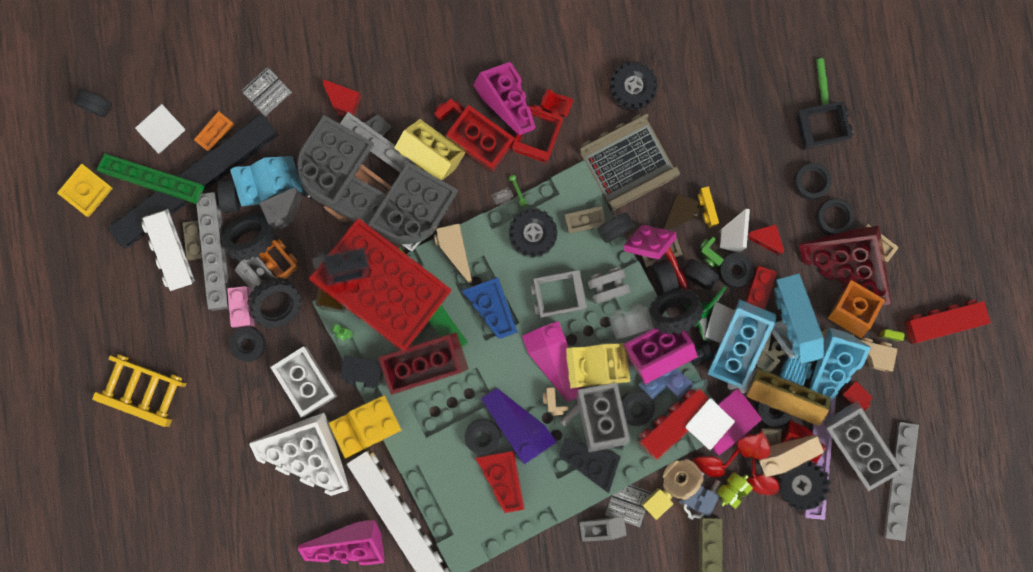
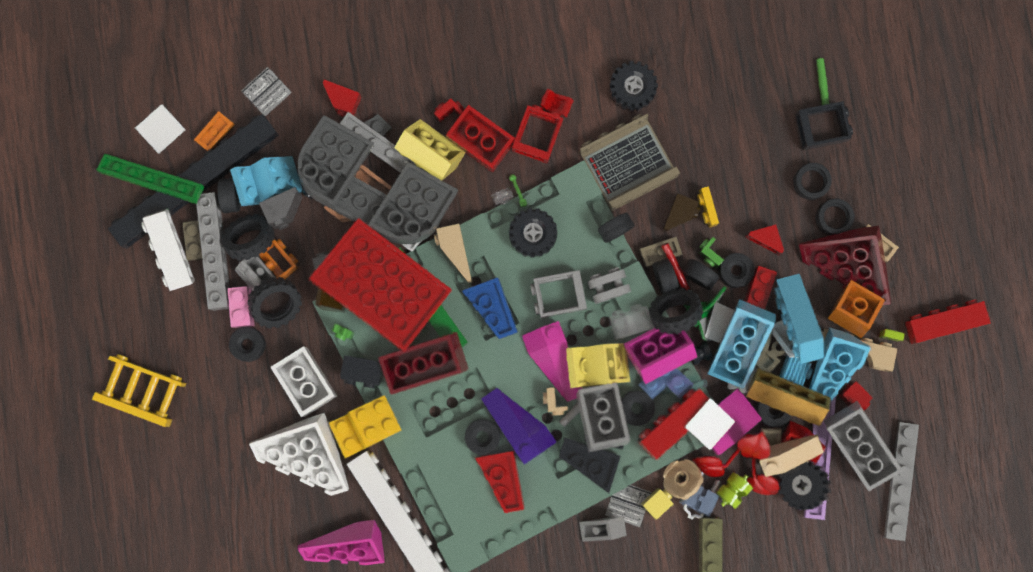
yellow plate [57,164,113,217] -> none
black tyre [73,89,112,118] -> none
black window [322,248,369,286] -> none
dark pink wedge [473,62,536,135] -> none
dark tan plate [564,206,606,234] -> none
dark pink plate [624,225,676,259] -> none
white slope [719,209,750,252] -> none

